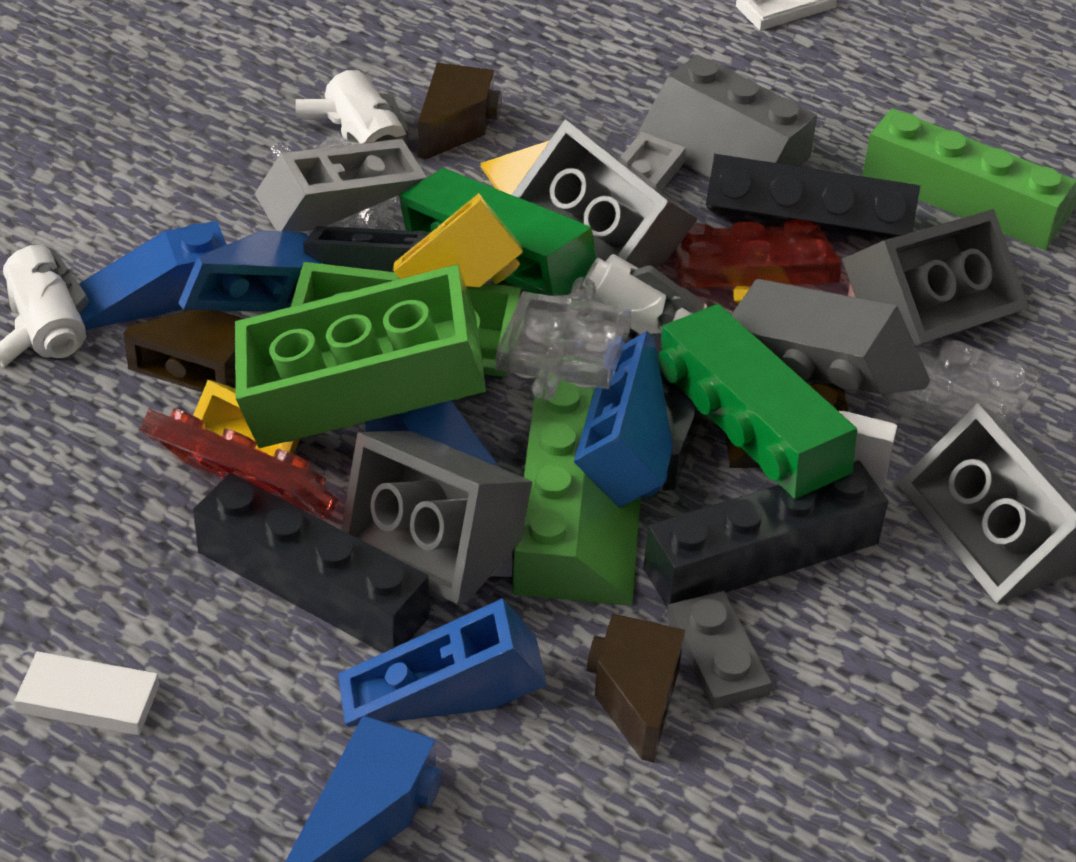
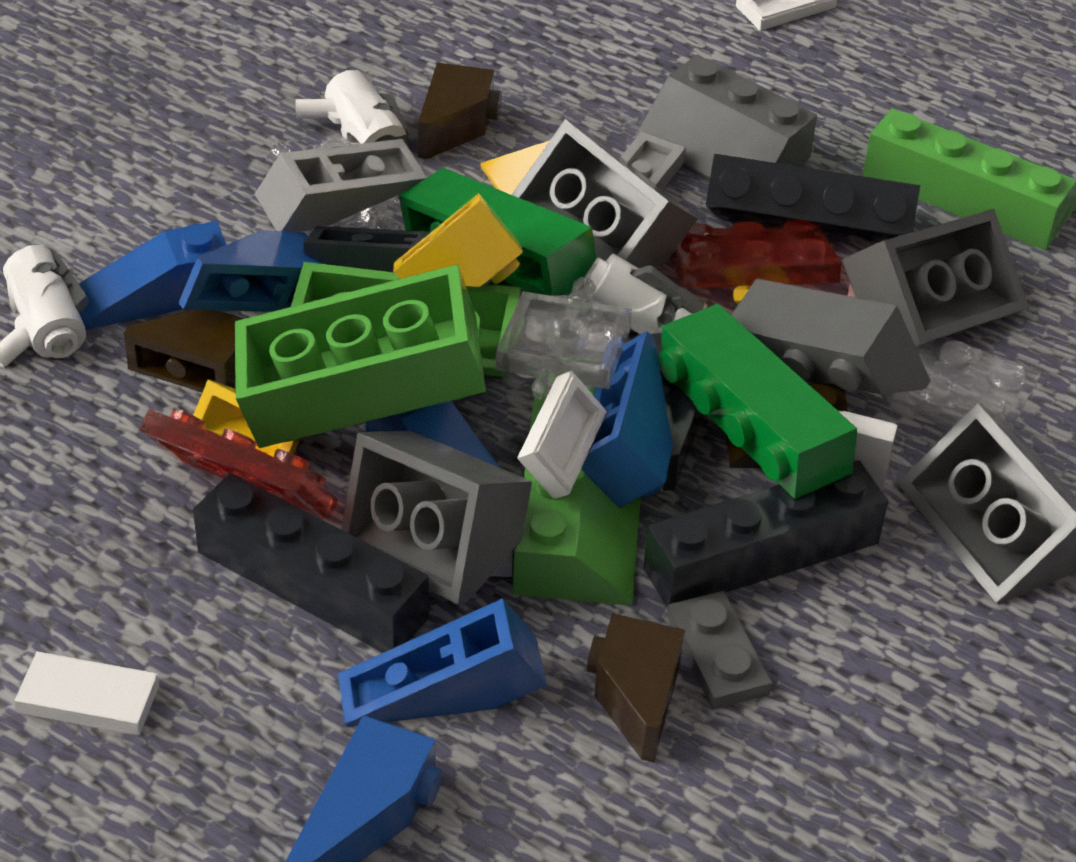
none -> white tile [517,371,607,499]

